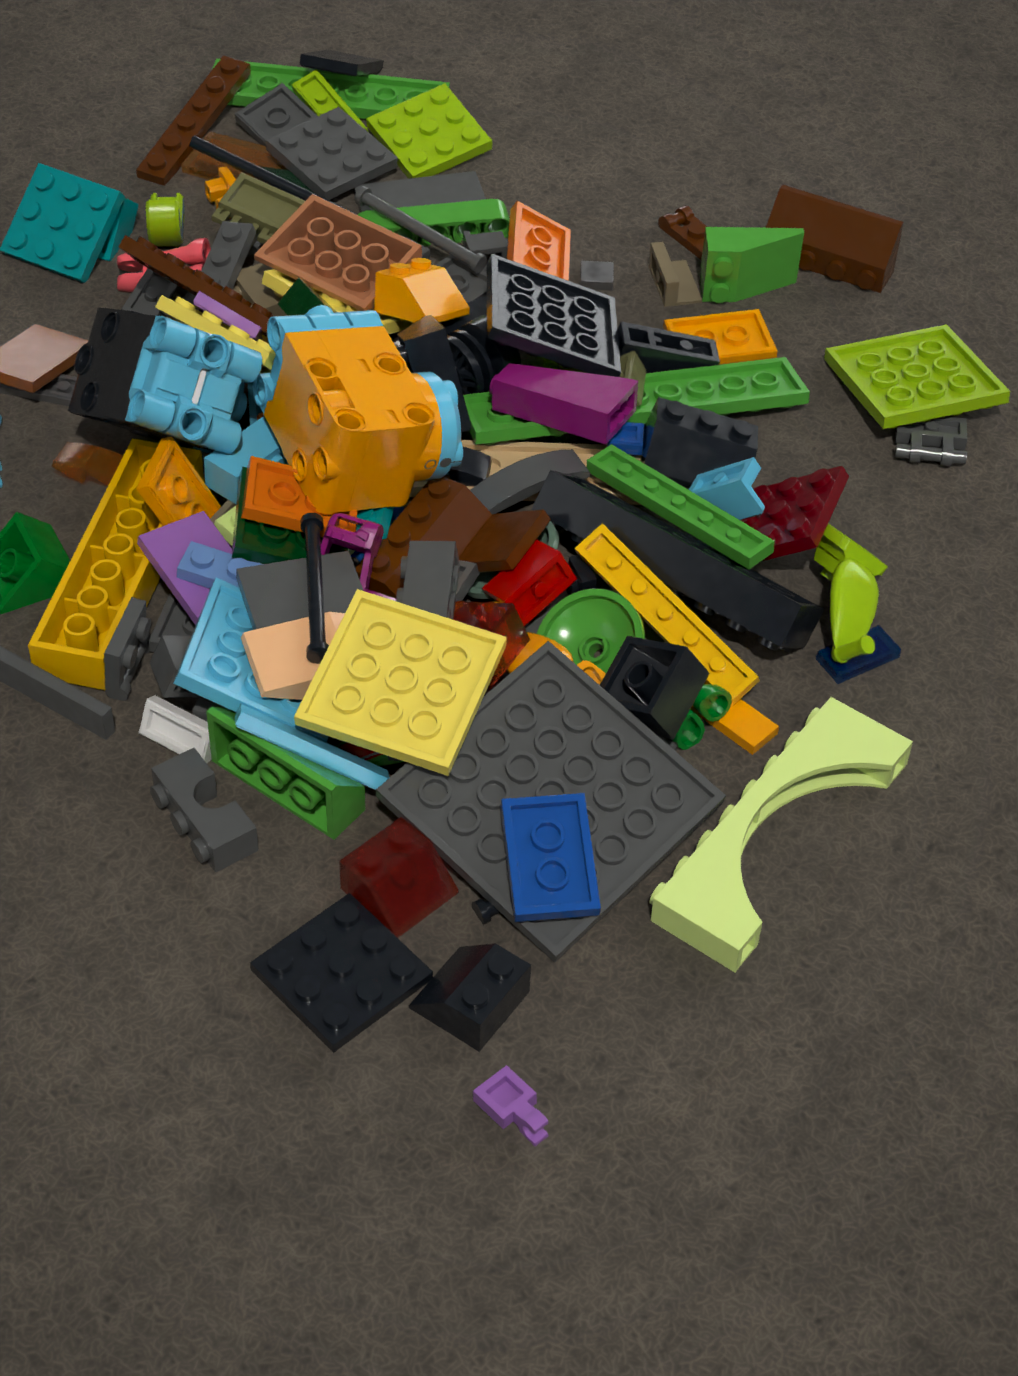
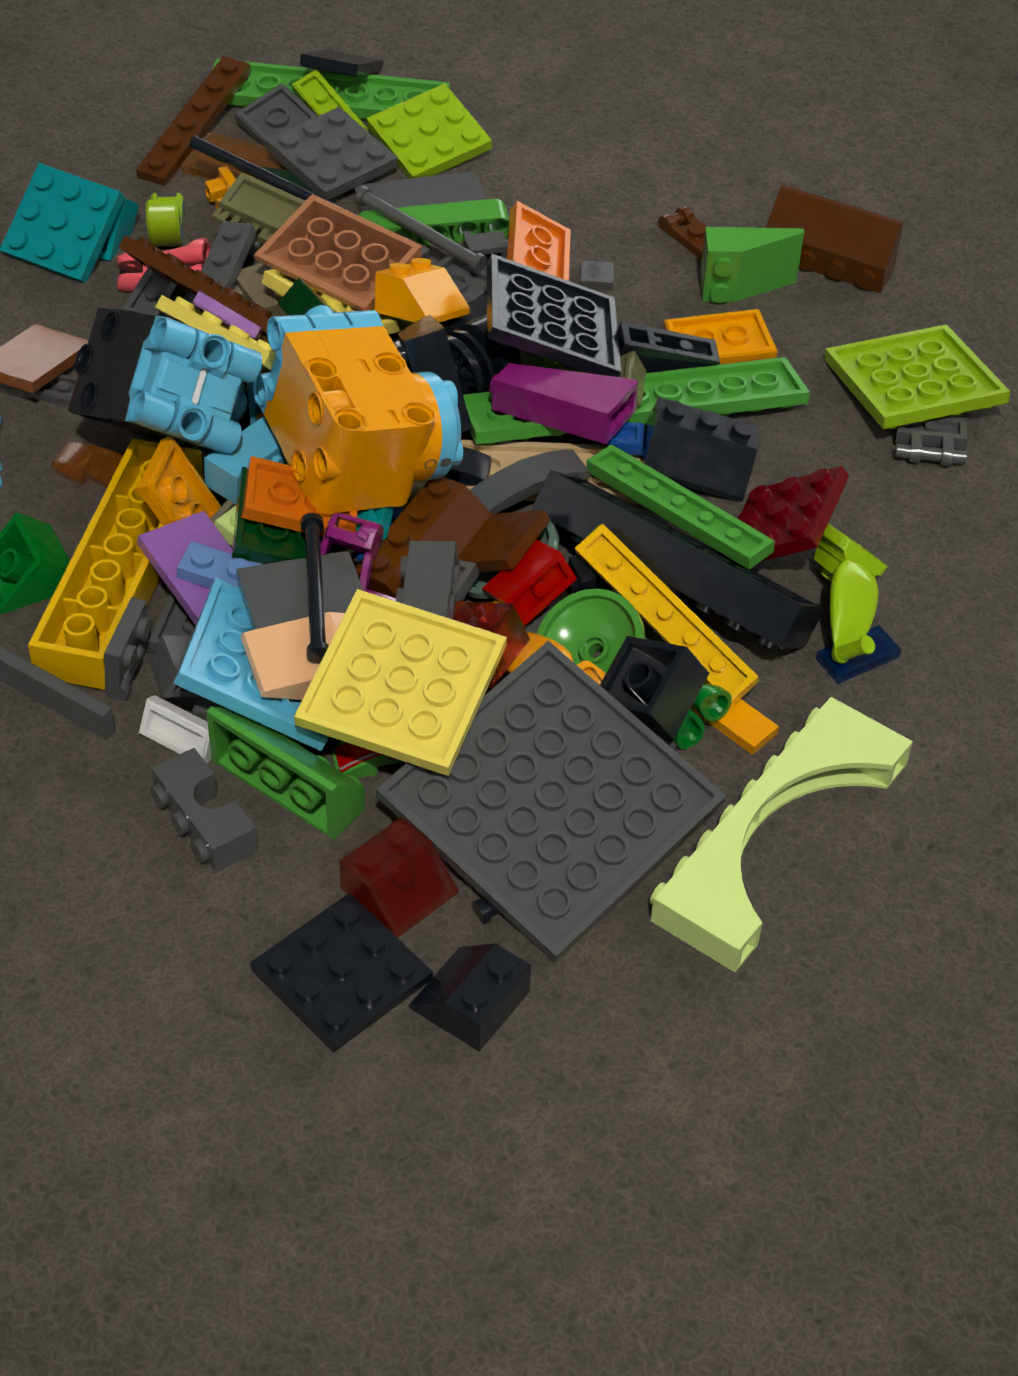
medium azure tile [235,704,390,790] -> none
medium lavender plate [473,1065,548,1146] -> none
blue plate [500,793,601,922] -> none
dark tan panel [648,242,702,307] -> none
medium azure panel [689,457,765,520] -> none

